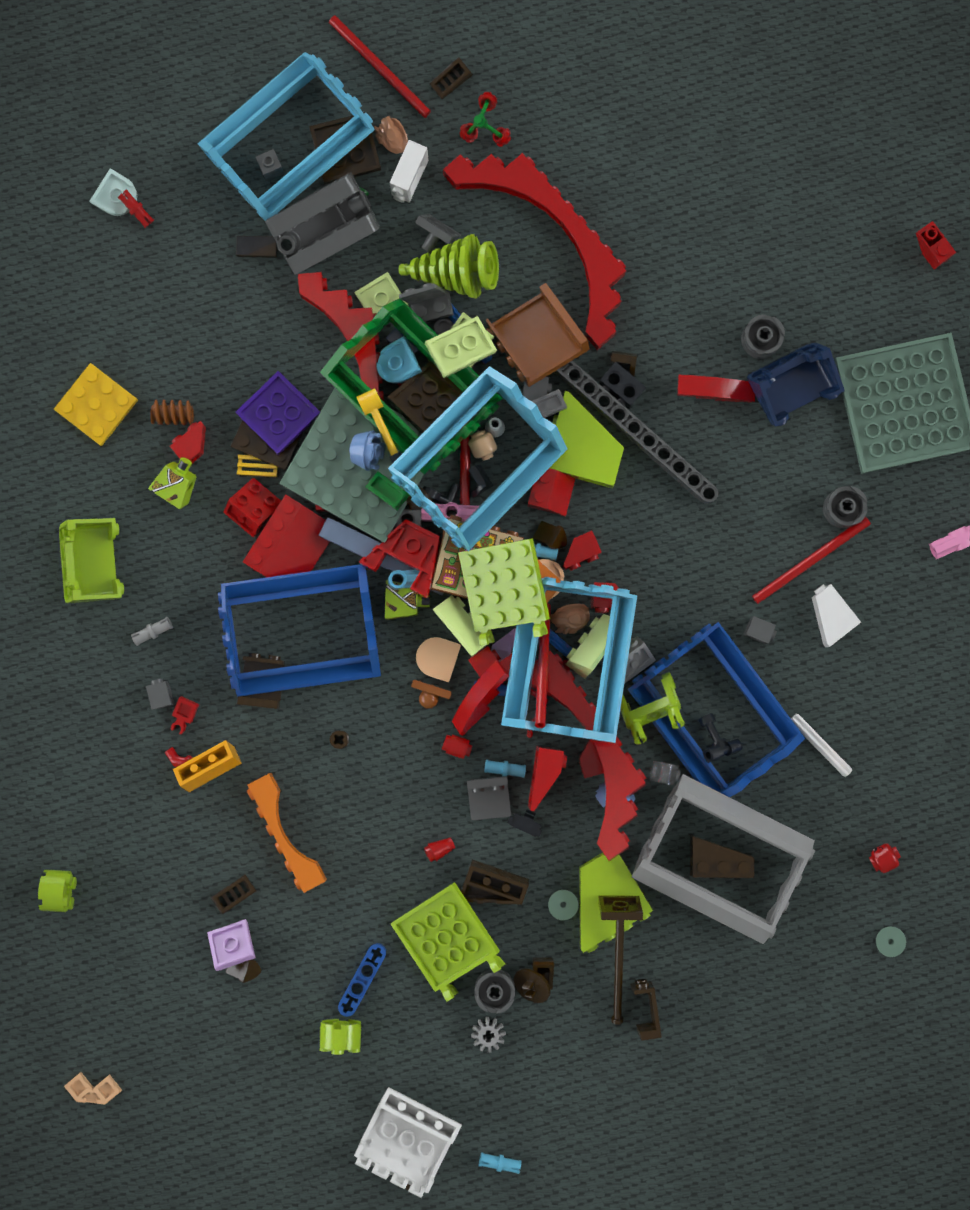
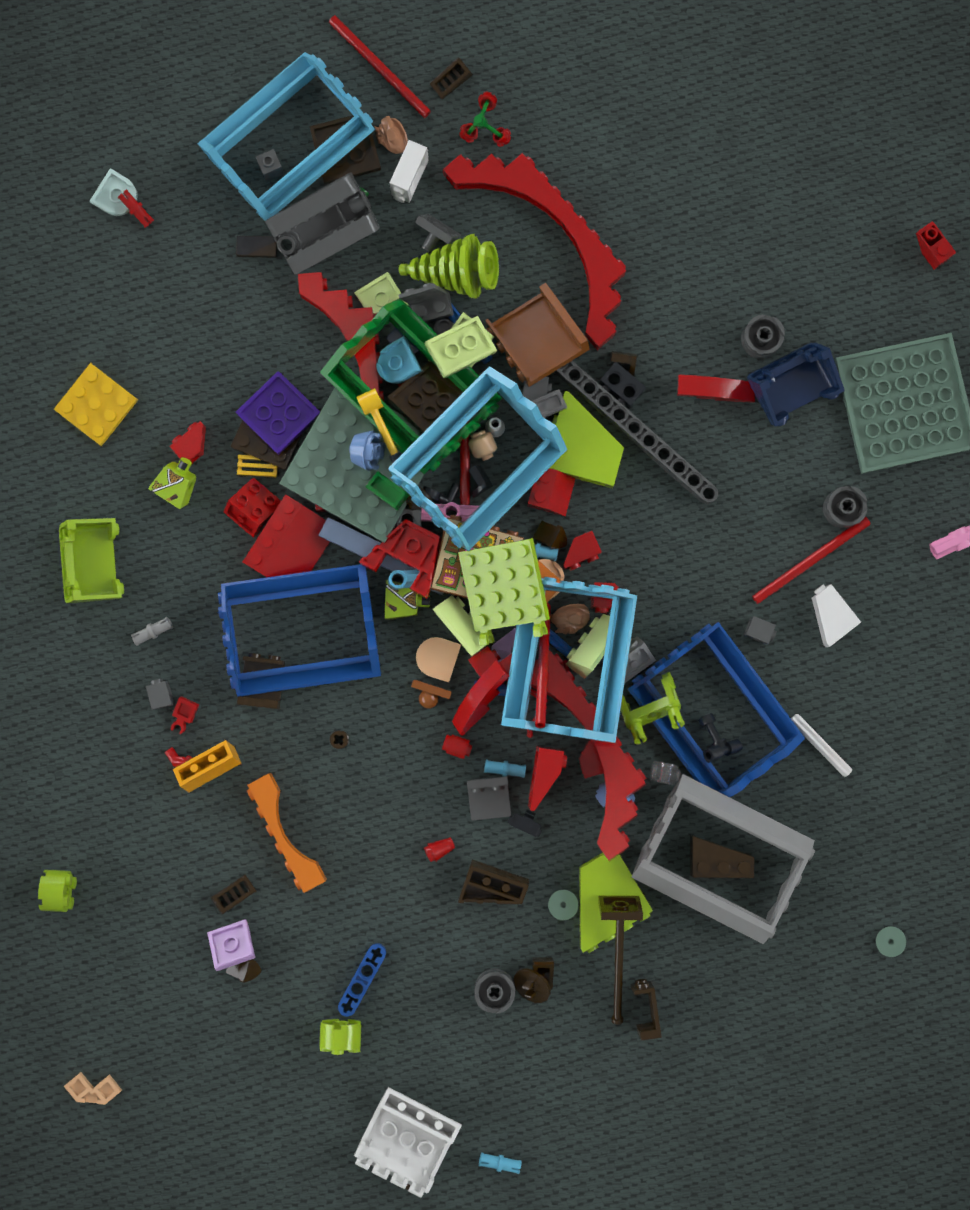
dark orange piece [151,399,194,425] -> none
lime plate [391,882,505,1002] -> none
light grey gear [471,1016,506,1053] -> none
red head [869,843,901,873] -> none

